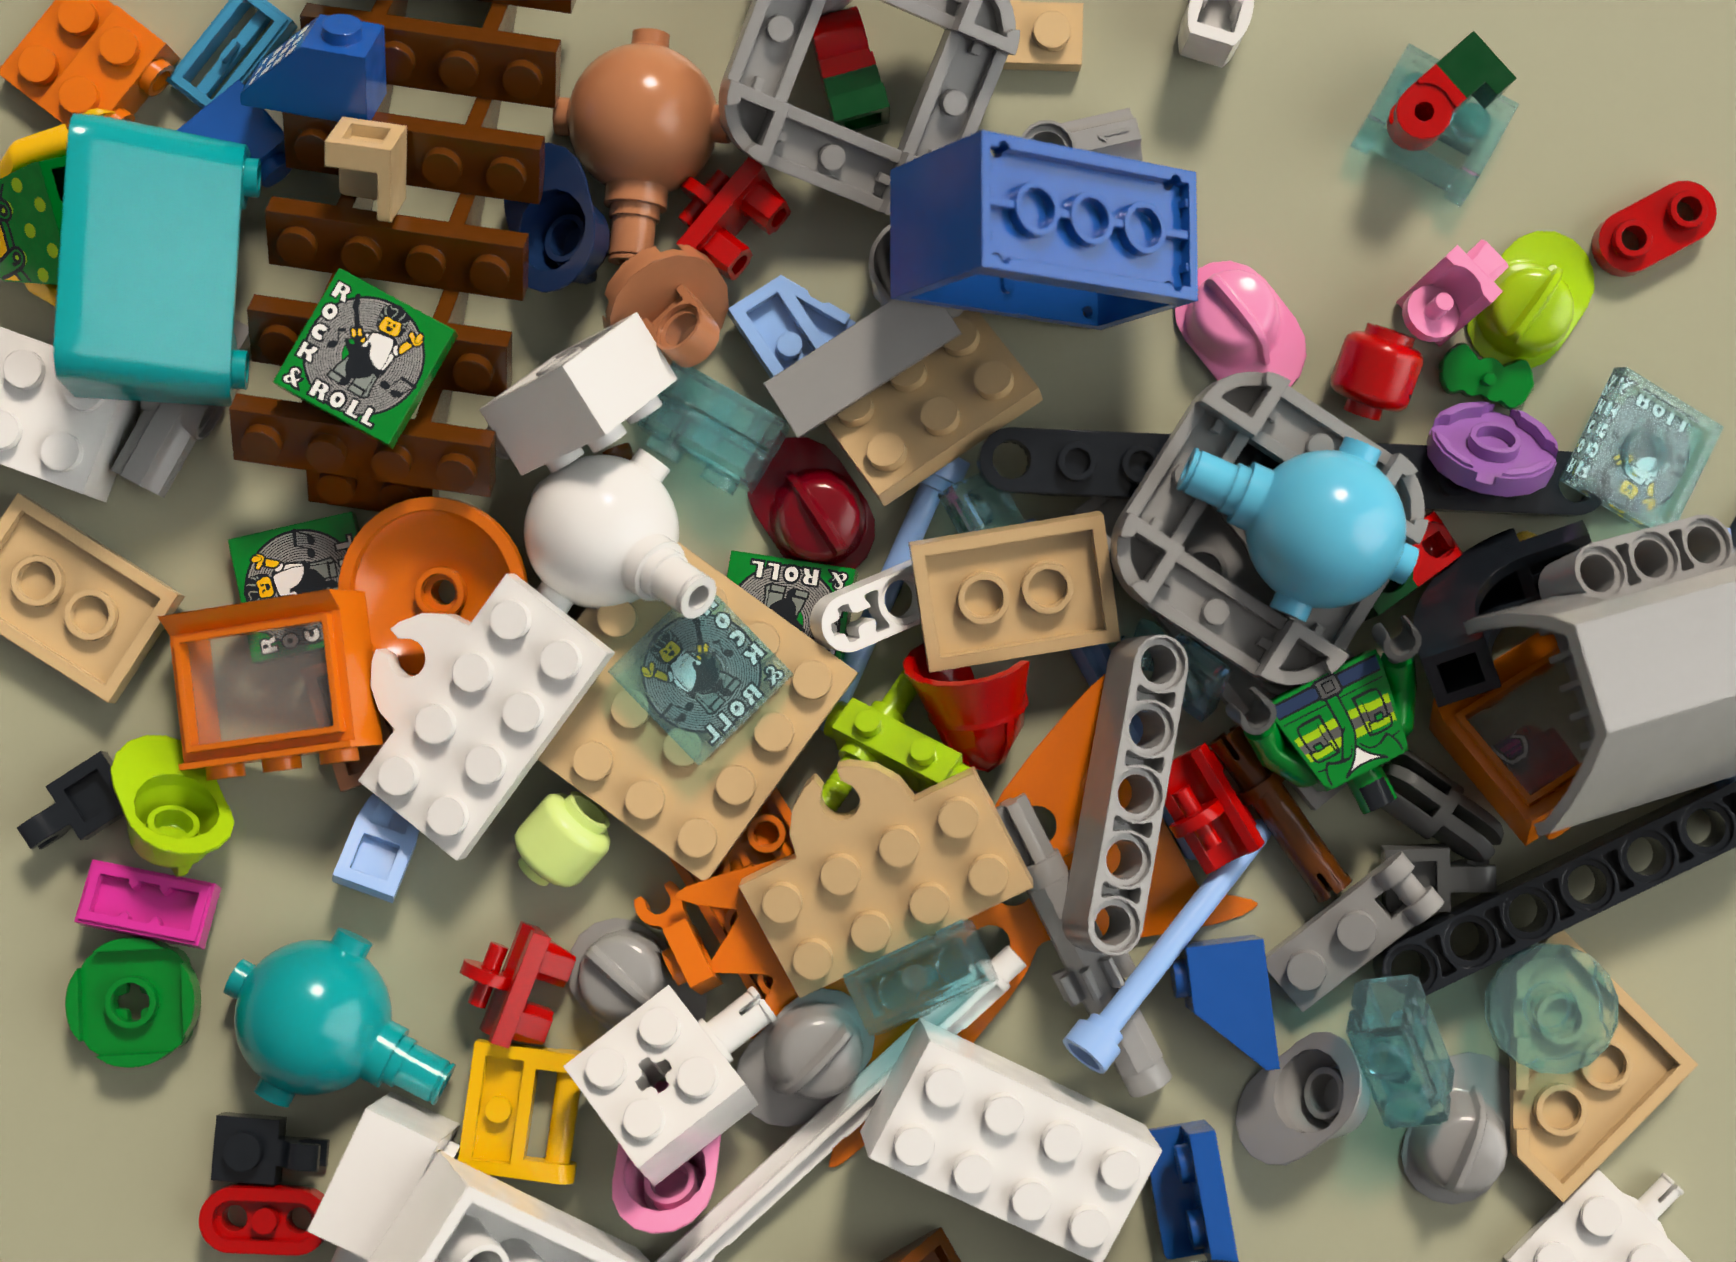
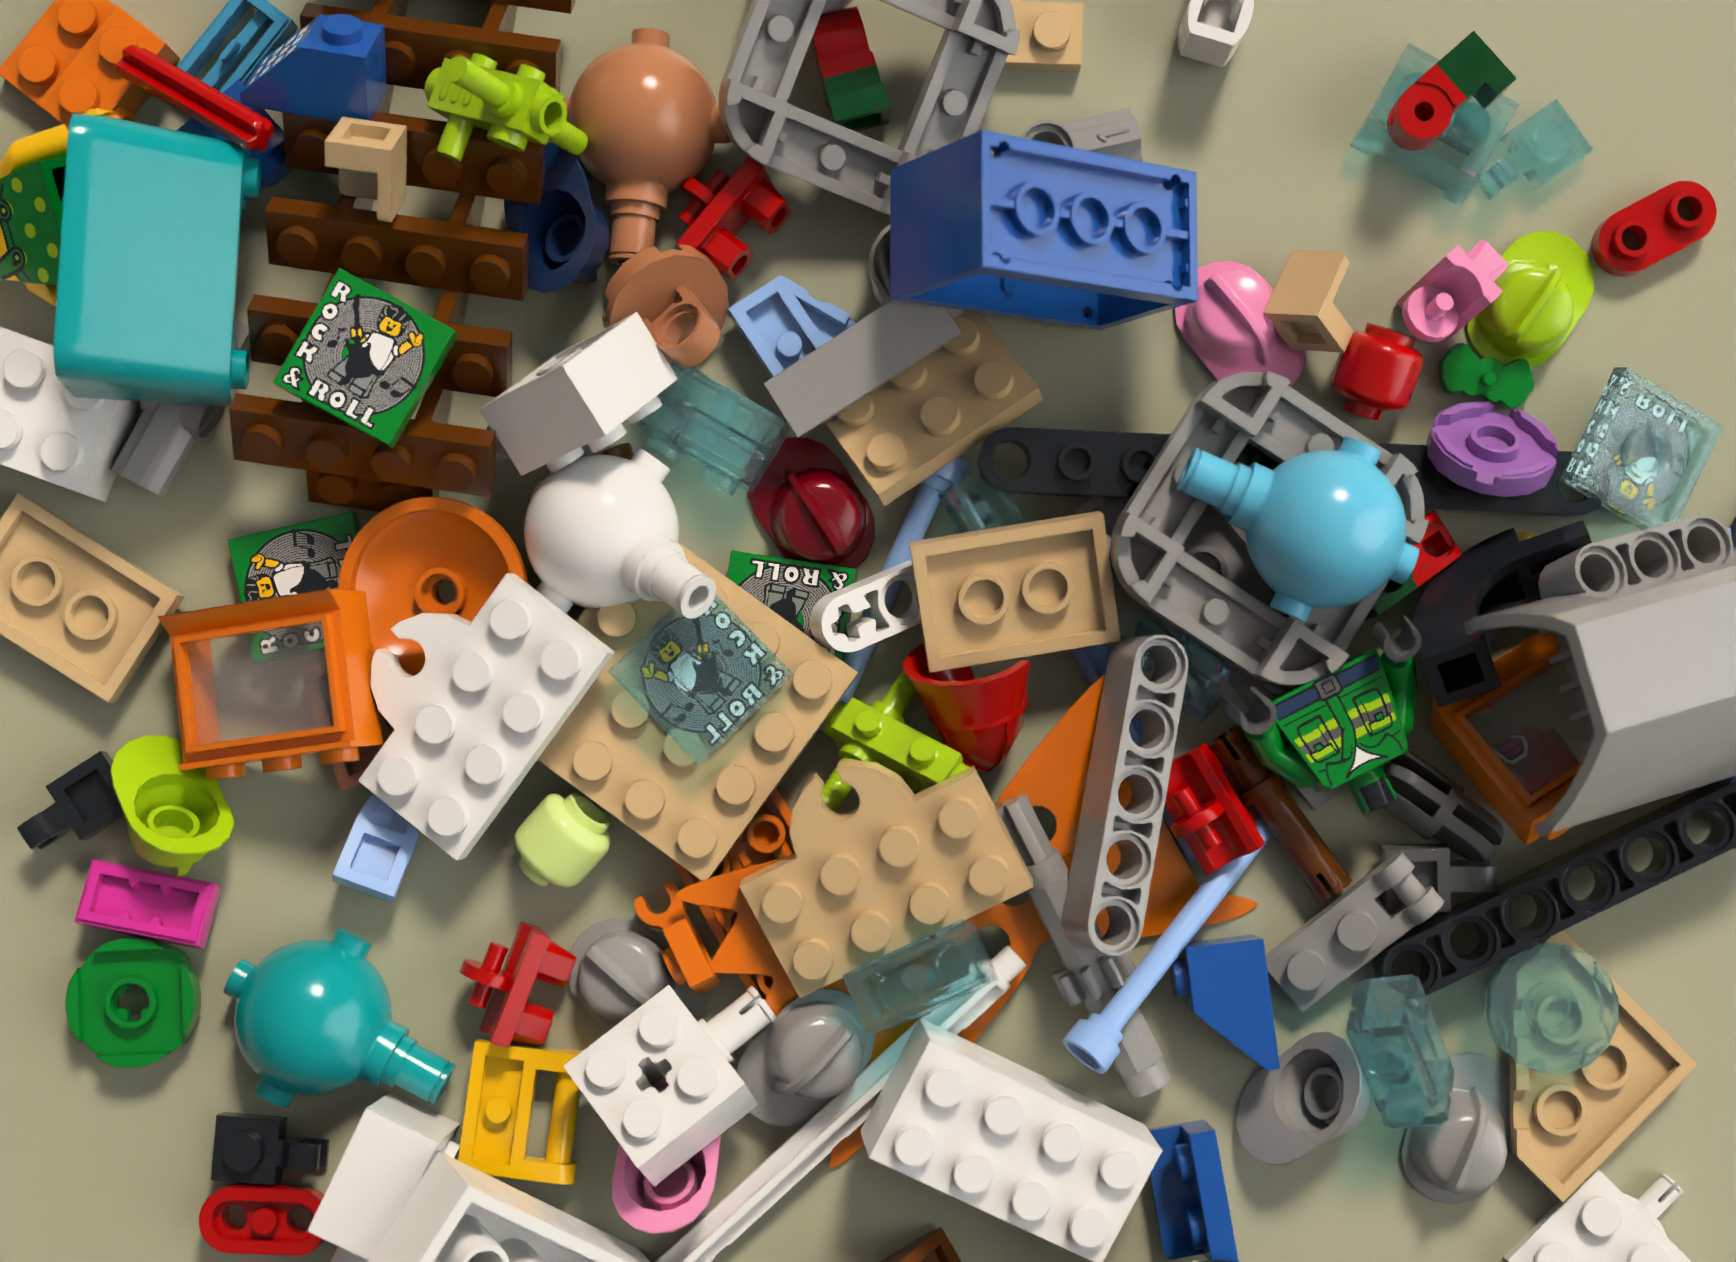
none -> red axle [116,45,274,153]
none -> lime piece [425,53,588,162]
none -> tan panel [1263,250,1354,353]
none -> clear light blue plate [1475,99,1593,200]

